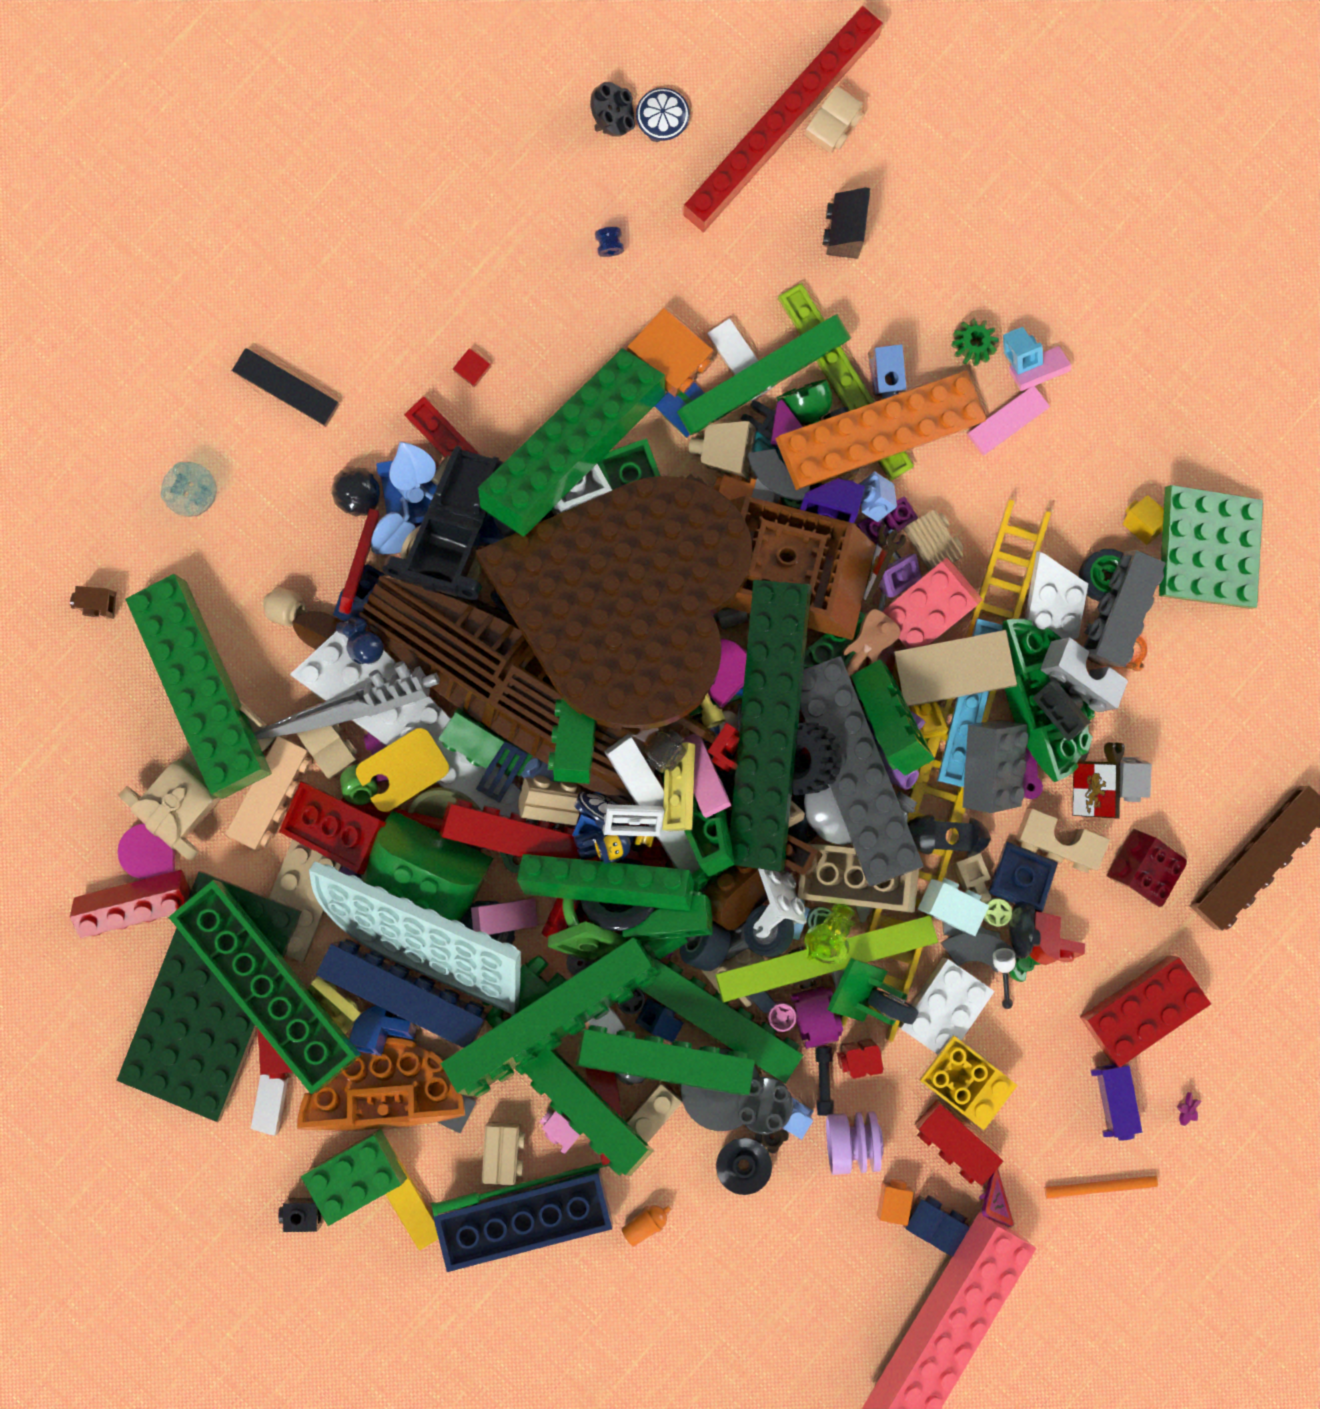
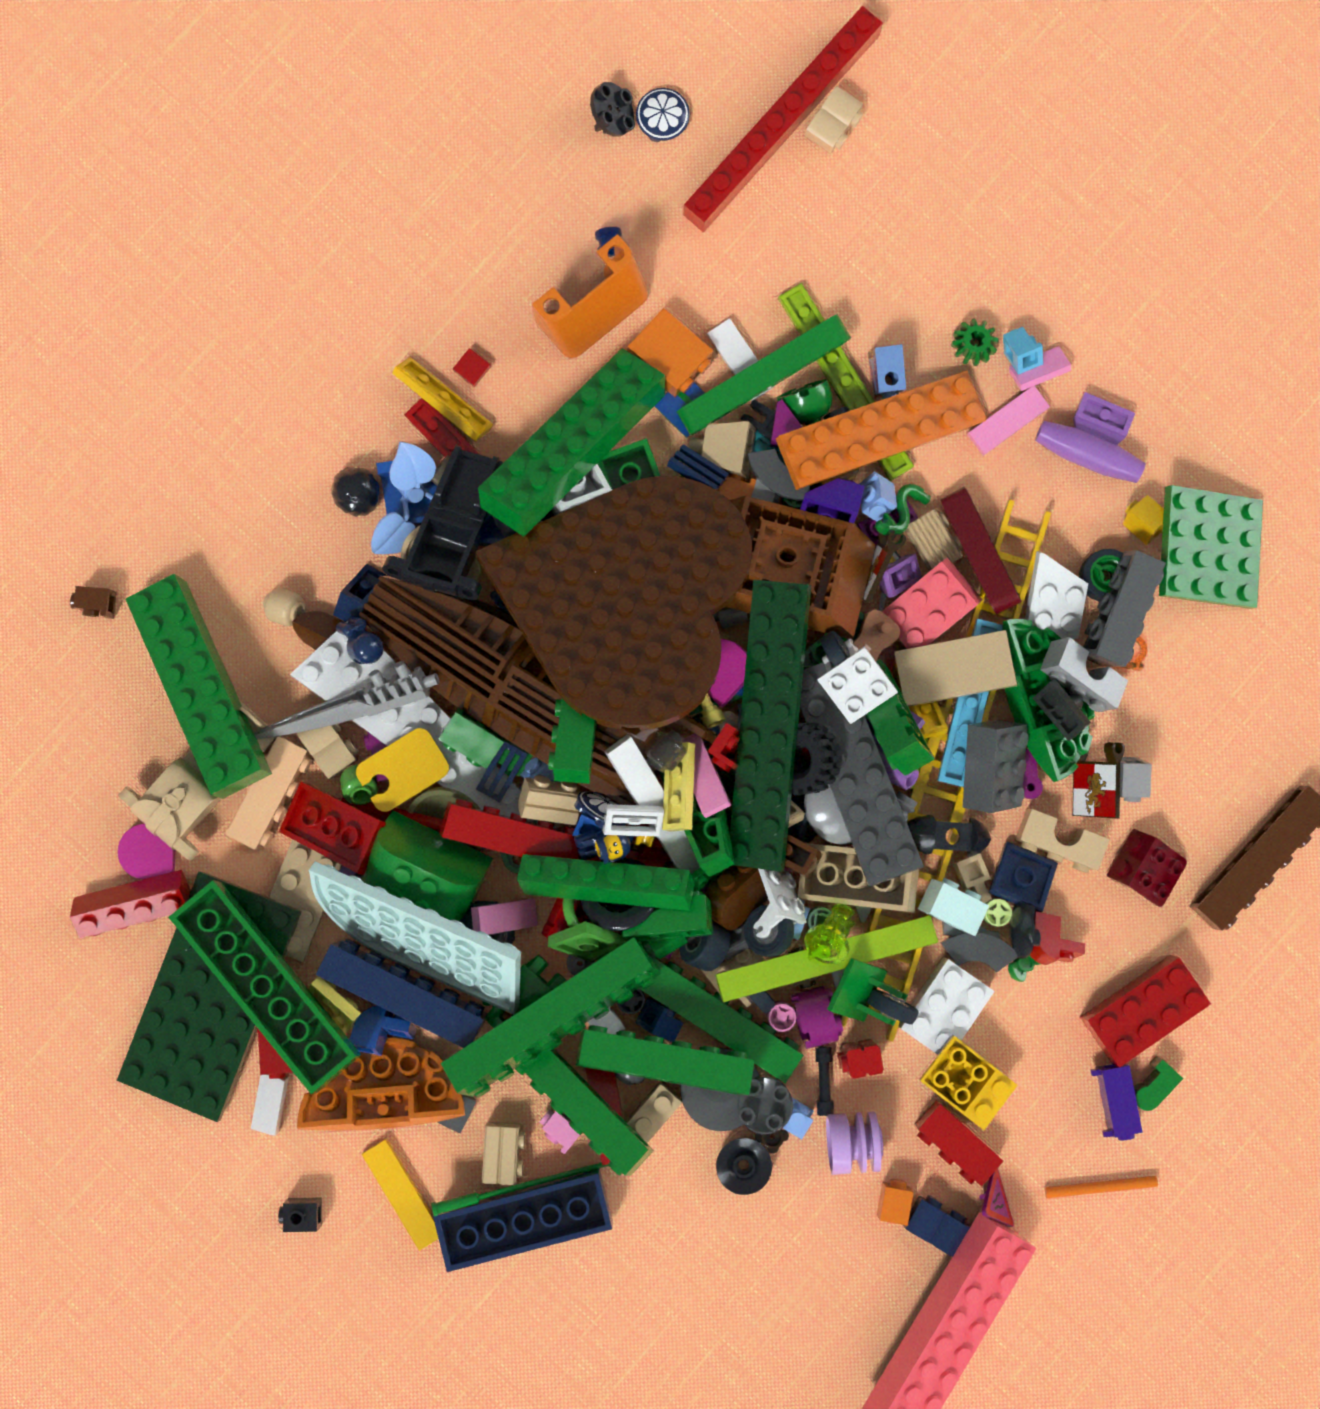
clear light blue plate [160,462,217,517] -> none
black tile [231,348,340,427] -> none
green brick [301,1129,407,1226] -> none
red tile [339,509,380,614] -> none
orange piece [621,1205,671,1247] -> none
black slope [822,187,871,259] -> none
white hinge [993,948,1016,1009] -> none
magenta plant [1177,1092,1202,1126] -> none
none -> yellow tile [392,357,493,442]
none -> orange windscreen [532,234,648,358]
none -> dark blue tile [667,444,729,490]
none -> white plate [817,631,898,724]
none -> green animal [875,484,931,535]
none -> dark red beam [940,486,1022,615]
none -> medium lavender plate [1035,392,1146,483]
none -> green leg [1134,1056,1184,1111]

